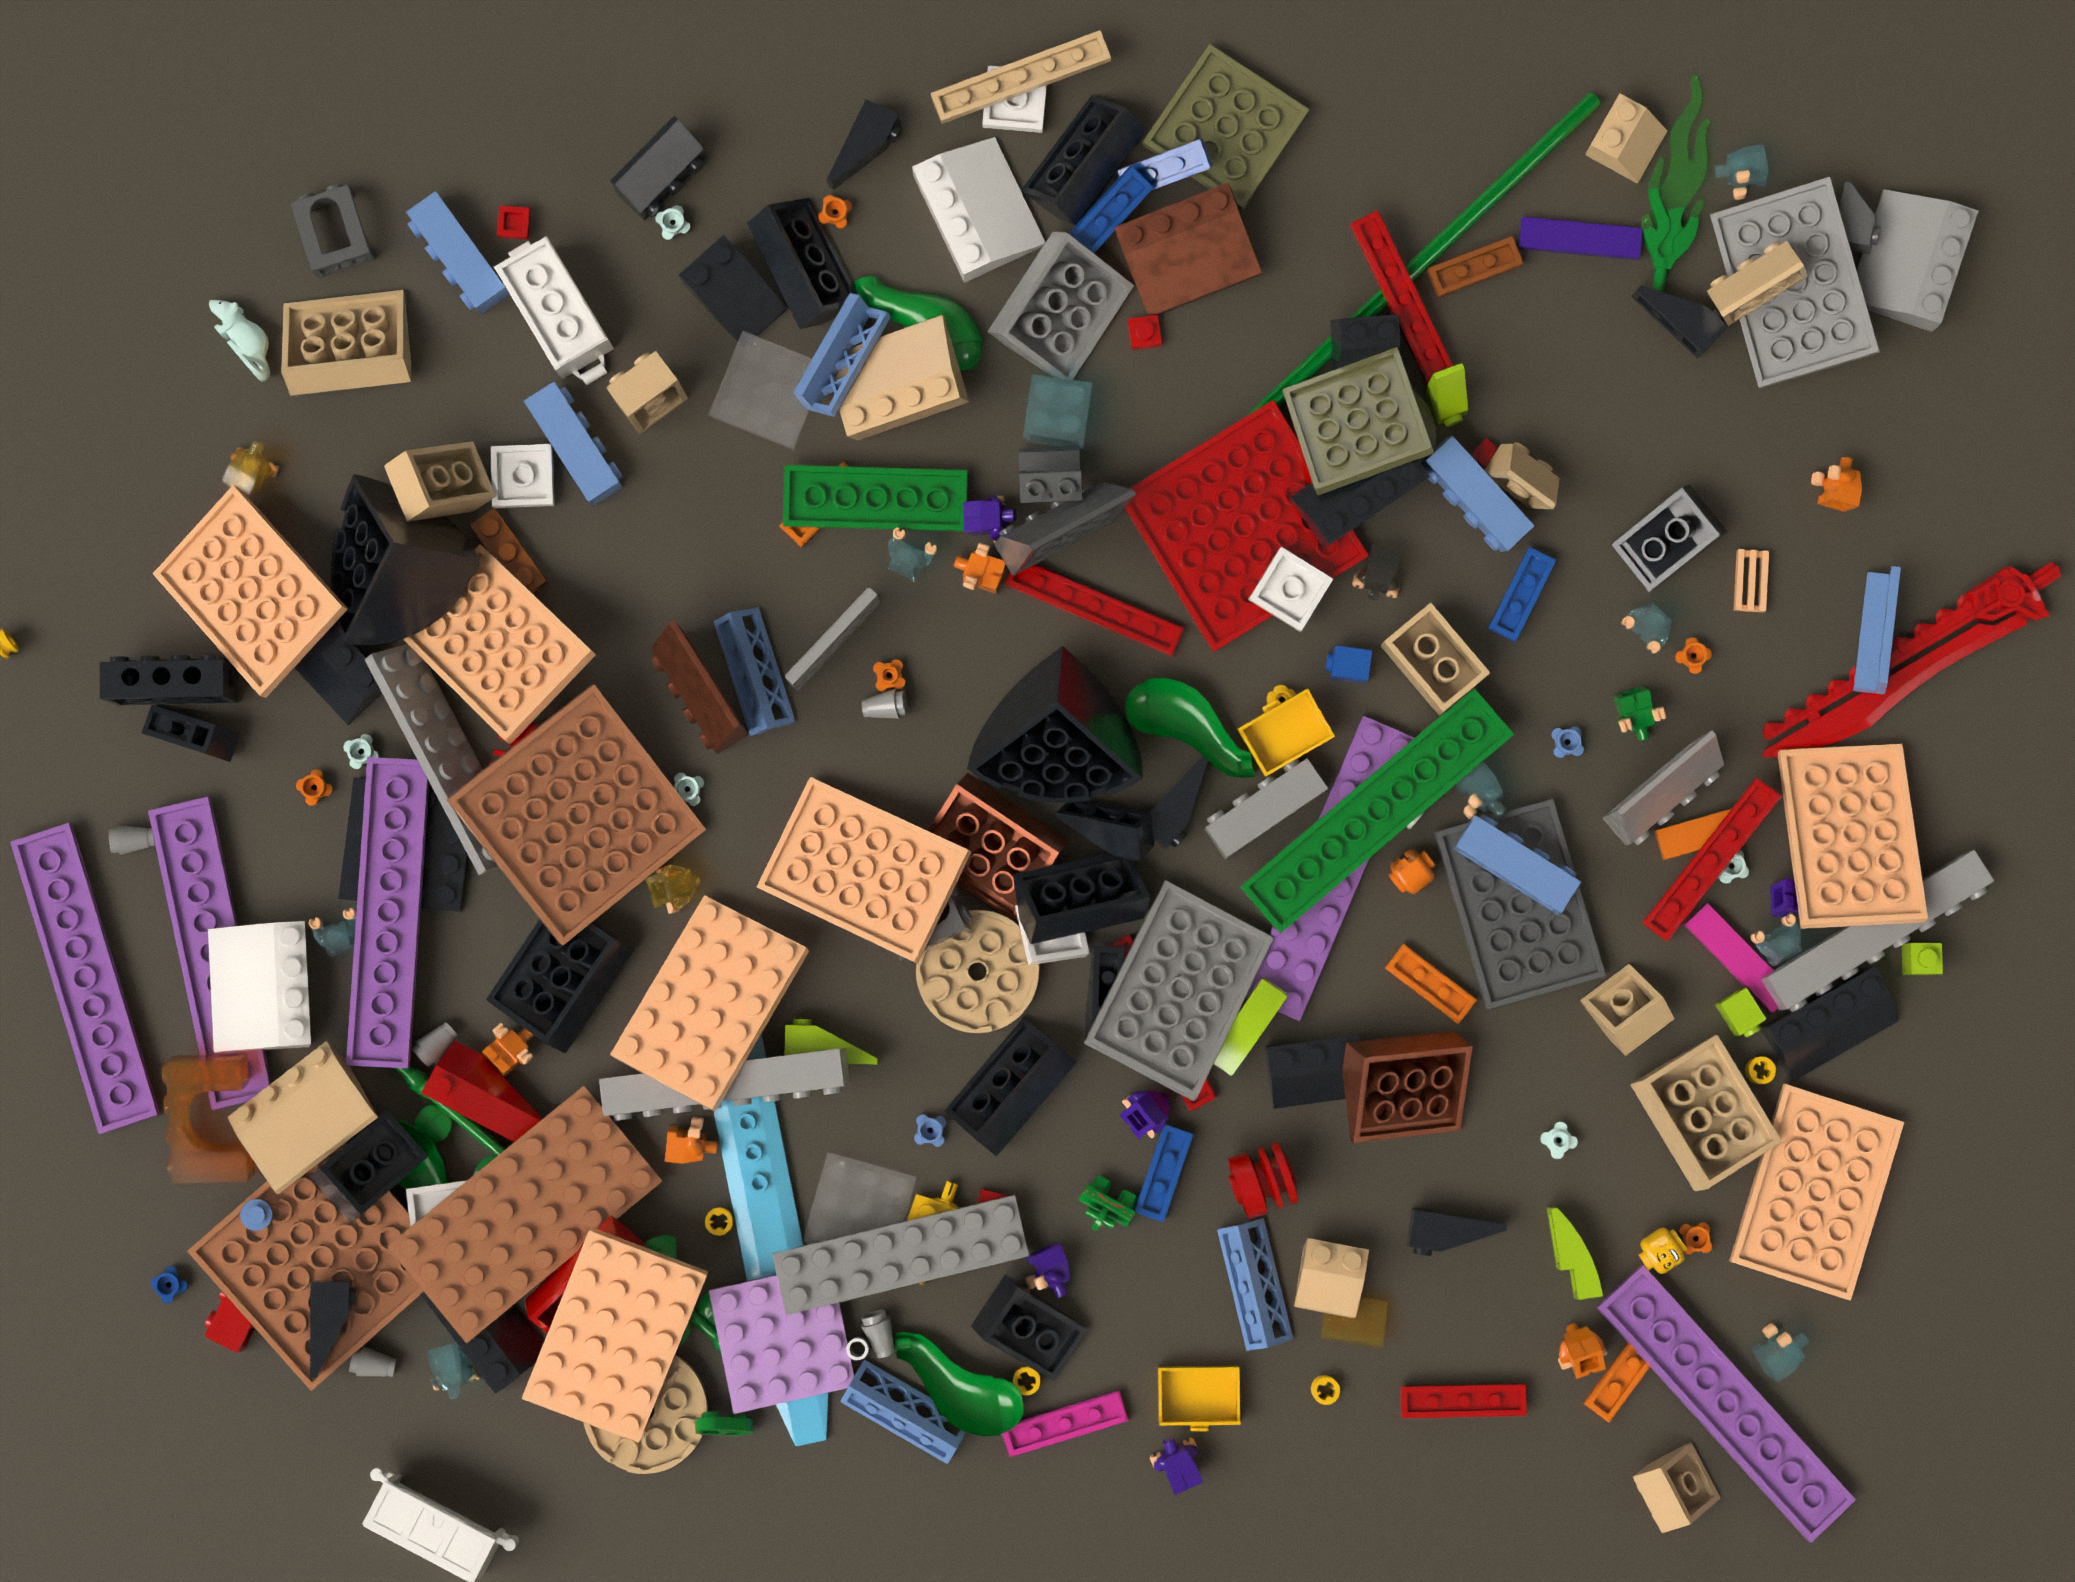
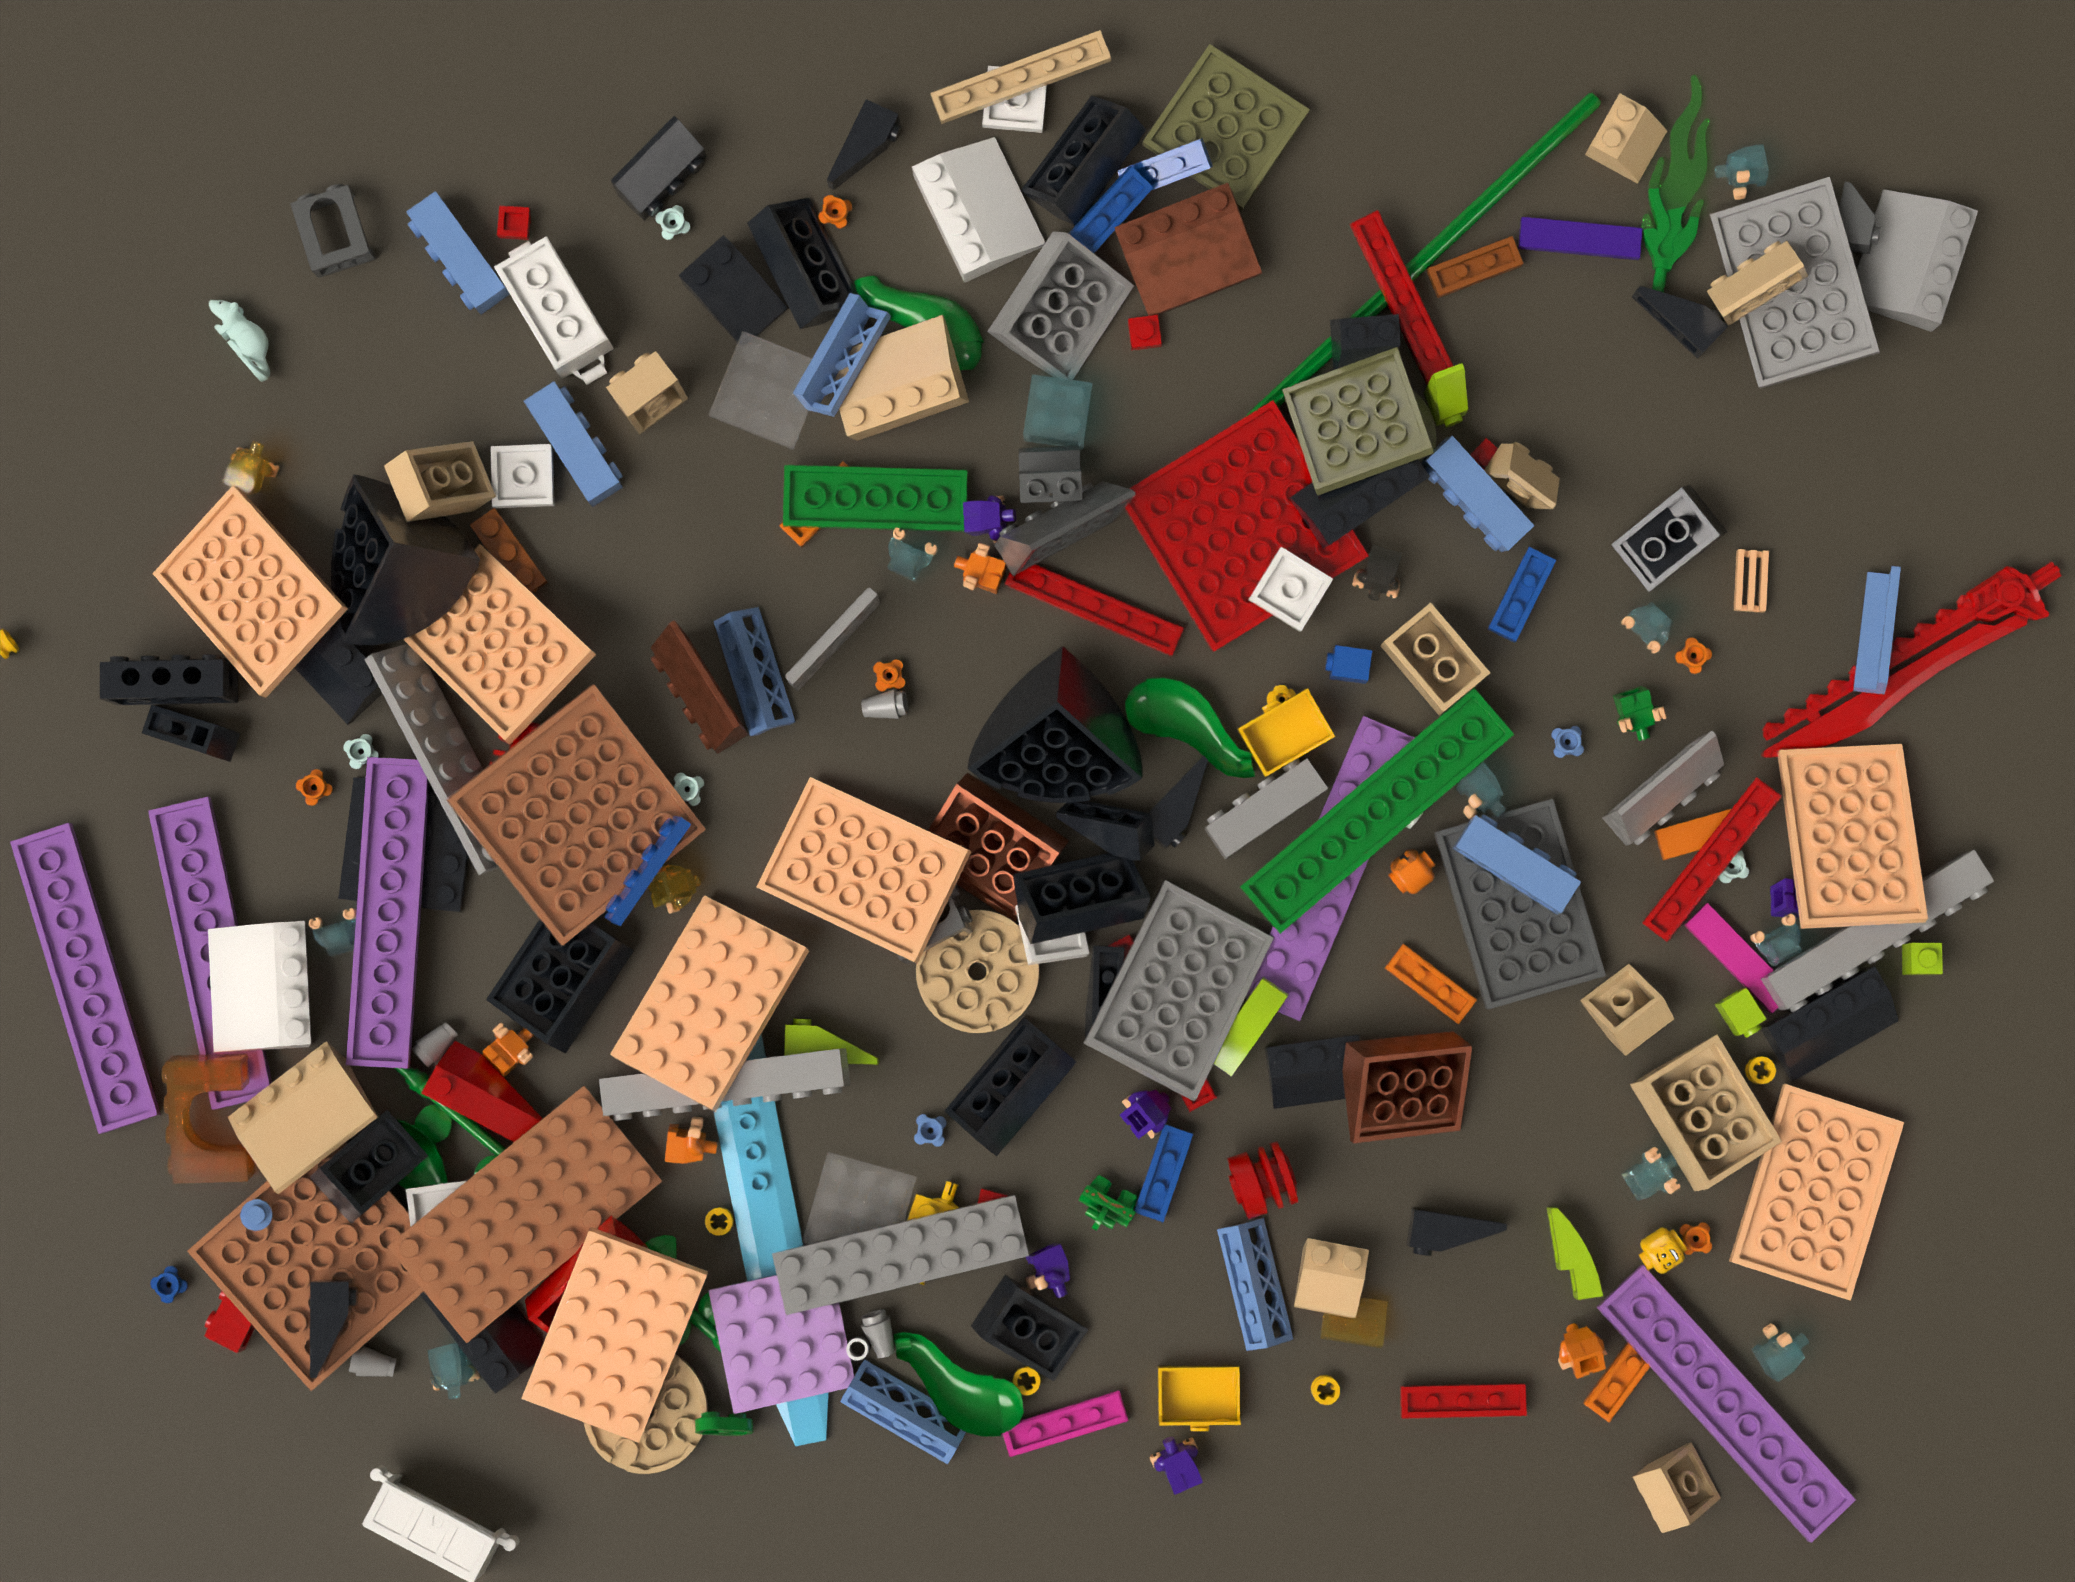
light grey cone [109,825,155,855] -> none
tan slope [281,290,411,396] -> none
light aqua plate [1540,1122,1578,1159] -> none
orange piece [1811,457,1862,512] -> none
none -> blue plate [605,816,691,926]
none -> clear light blue piece [1621,1147,1680,1201]

